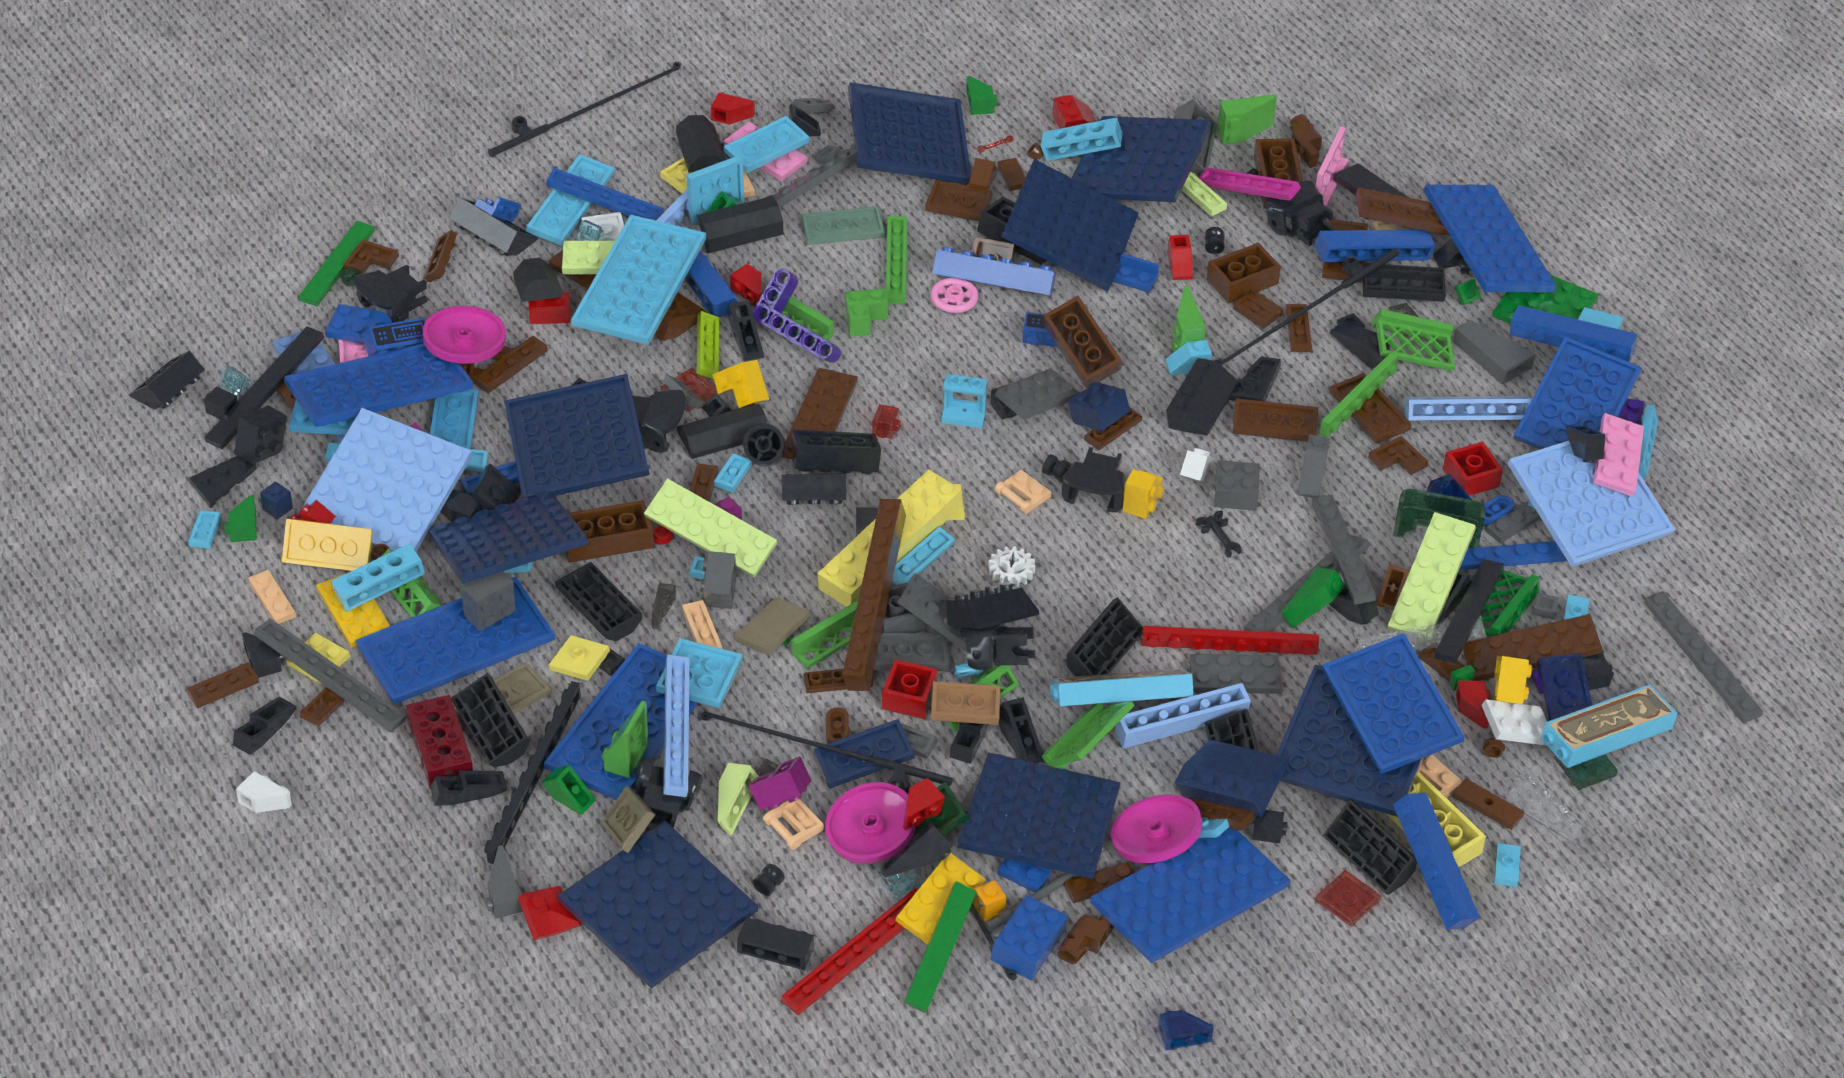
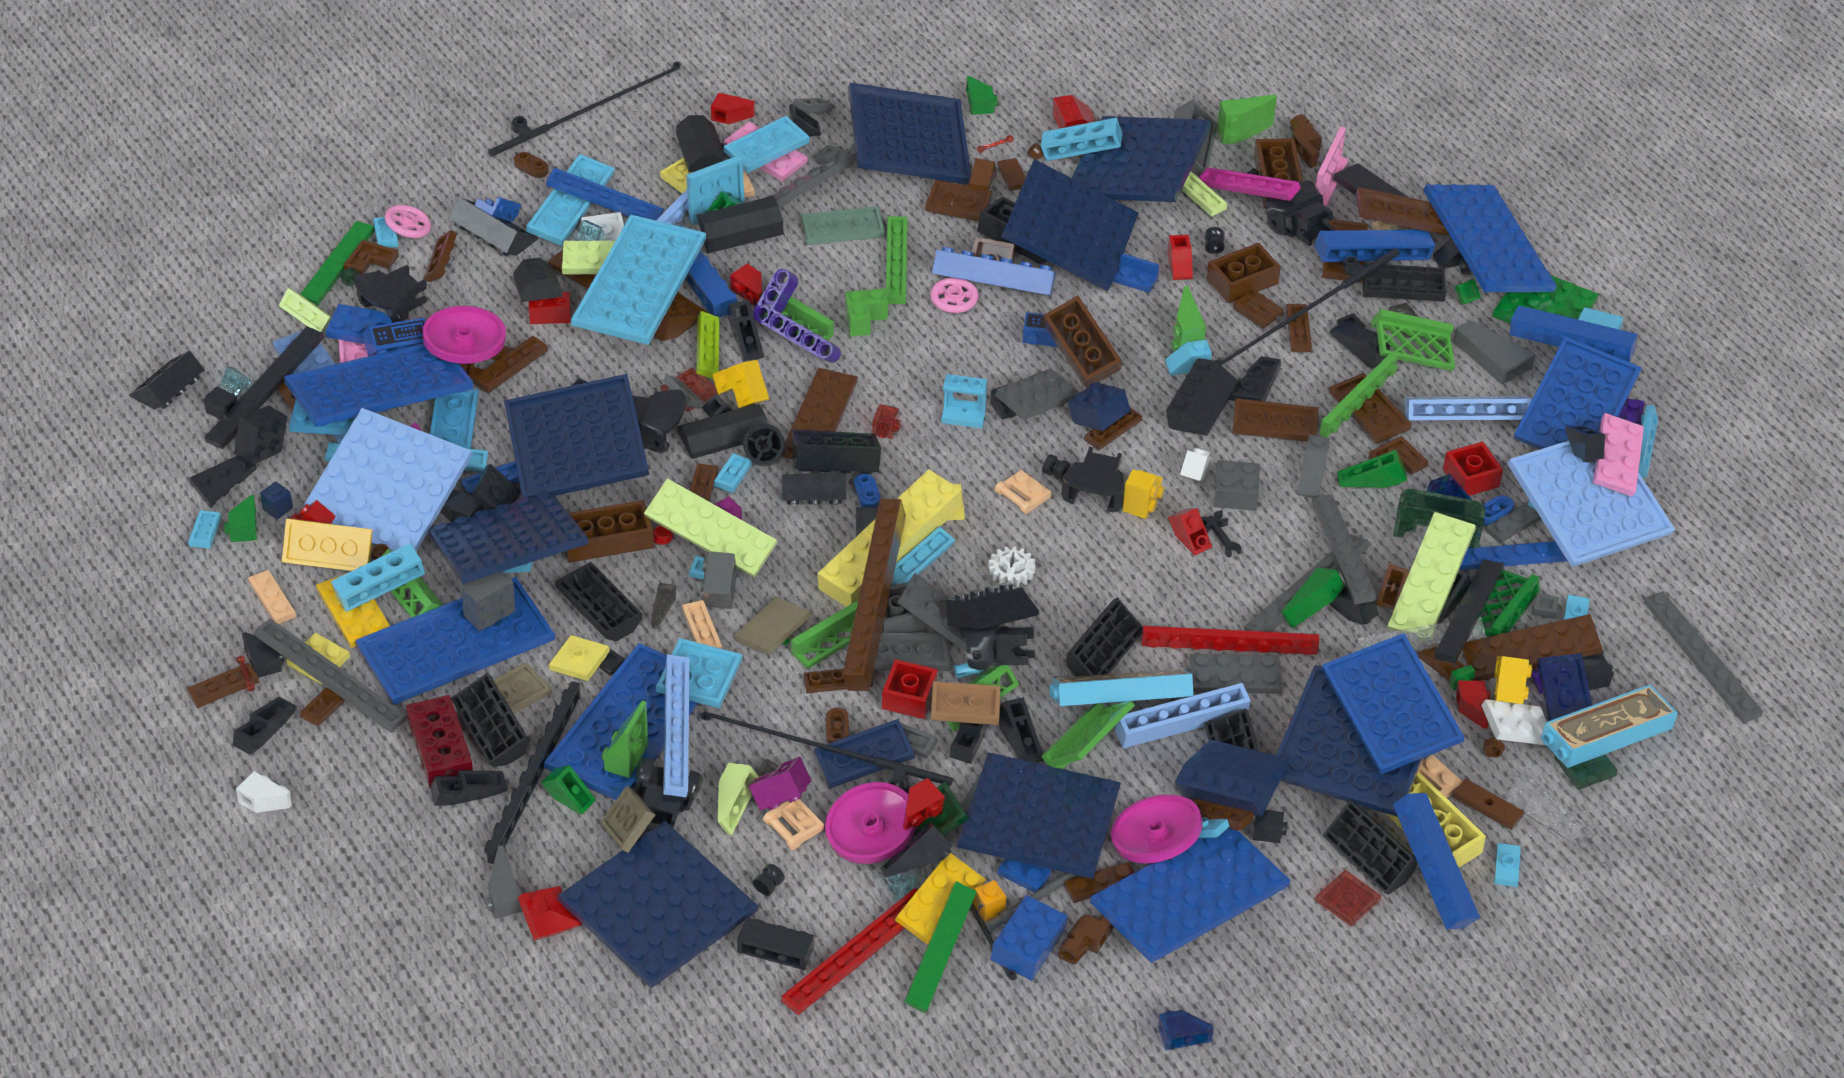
none -> clear red hinge [236,655,255,692]
none -> yellowish green plate [279,288,332,335]
none -> medium azure plate [373,217,399,248]
none -> bright pink plate [385,205,431,238]
none -> reddish brown plate [514,152,549,178]
none -> blue plate [854,474,881,507]
none -> red slope [1168,508,1212,556]
none -> green slope [1337,450,1407,488]

